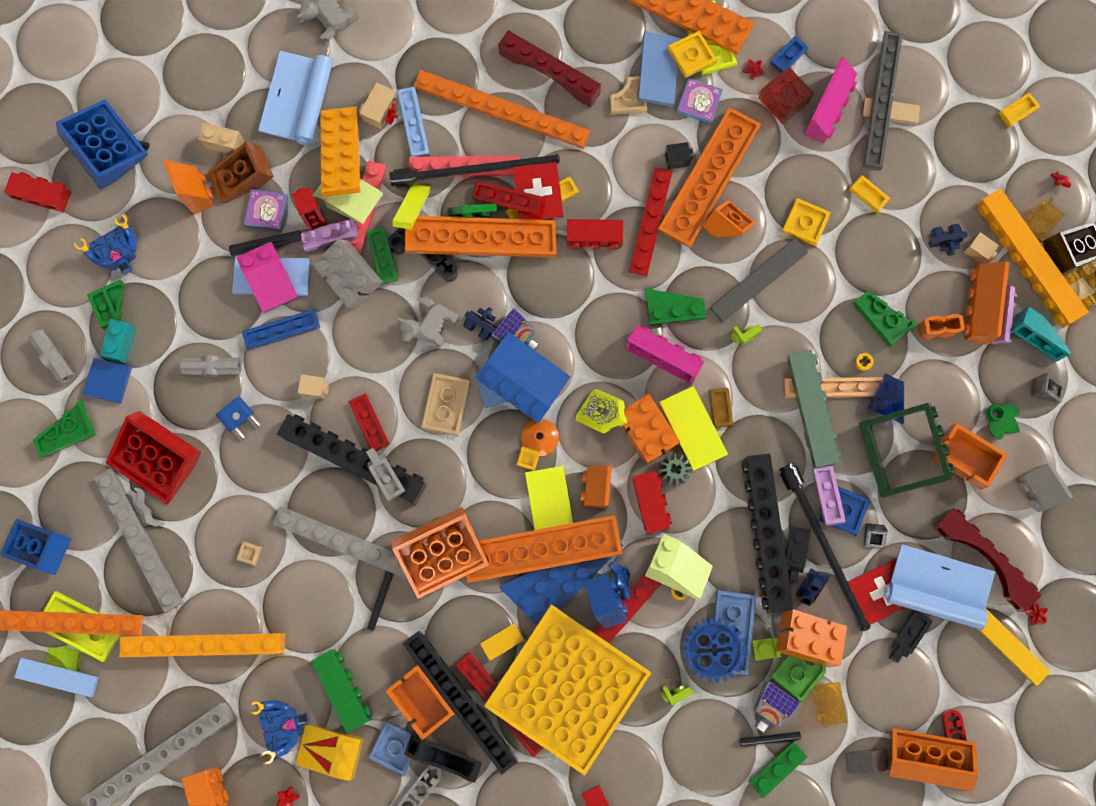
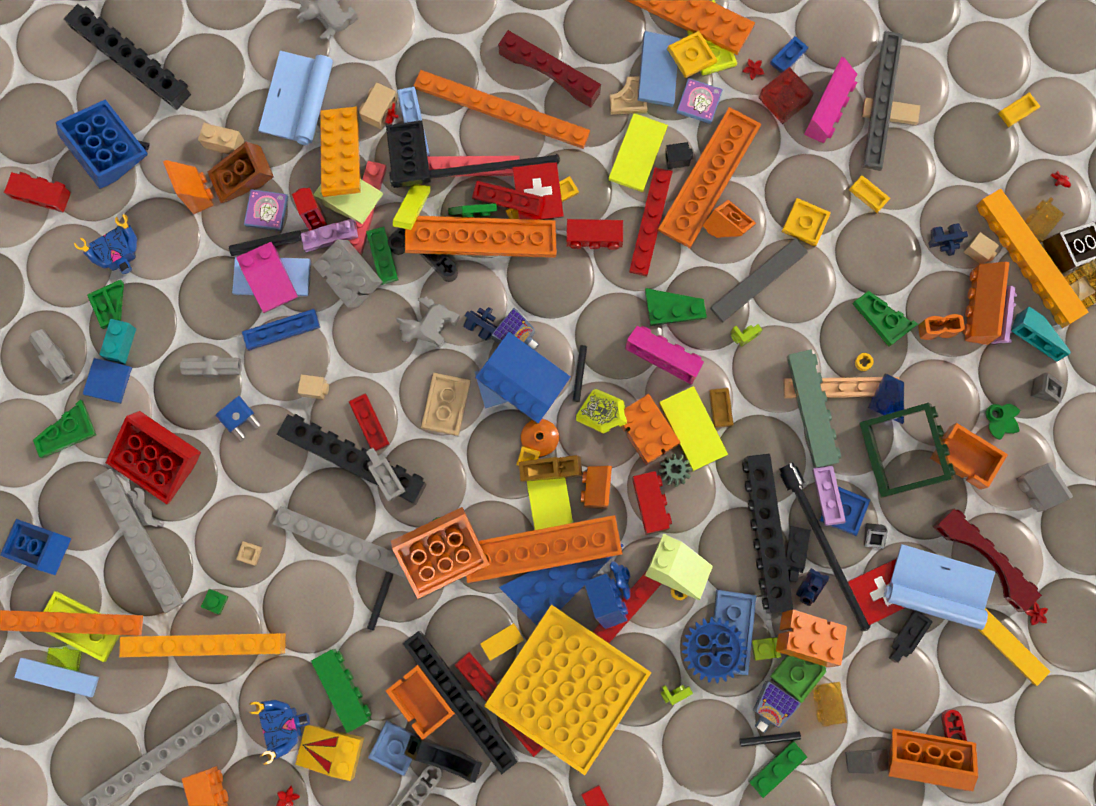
none -> black brick [64,3,191,110]
none -> green plate [201,589,229,615]
none -> black tile [386,120,431,188]
none -> pearl gold slope [519,455,583,482]
none -> black piece [572,345,587,402]
none -> neon yellow tile [608,113,668,192]

